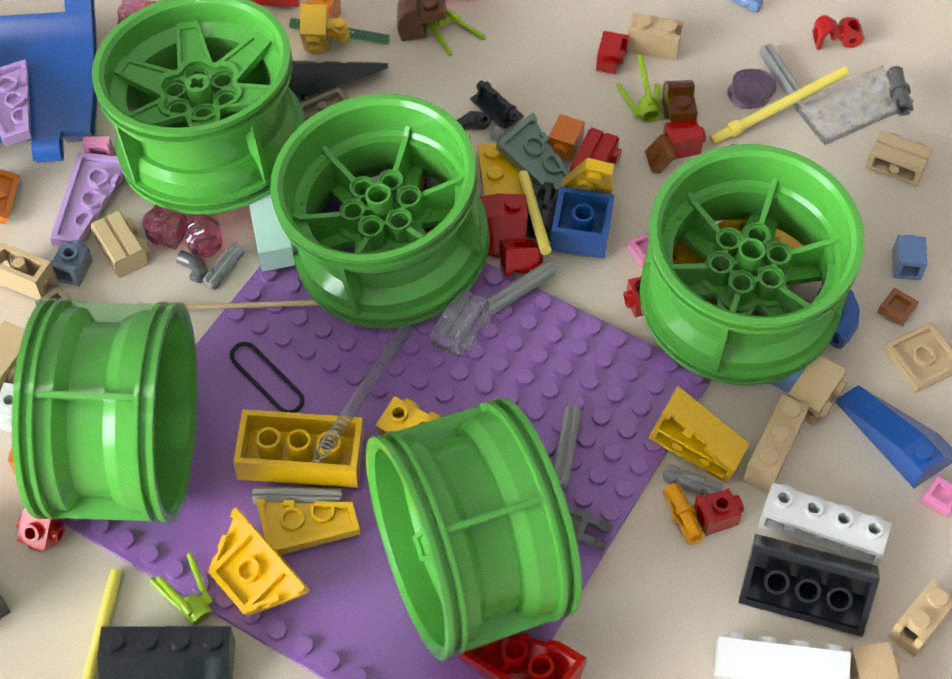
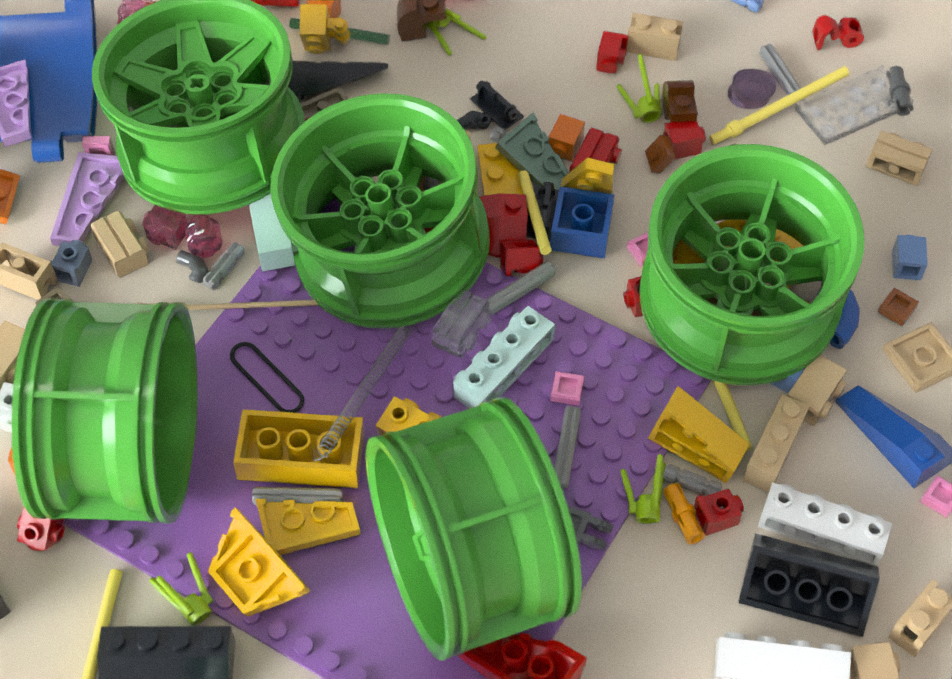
none -> light aqua brick [453,306,555,409]
none -> bright pink tile [550,371,584,406]
none -> lime plant [621,454,666,524]
none -> light yellow bar [714,381,753,451]

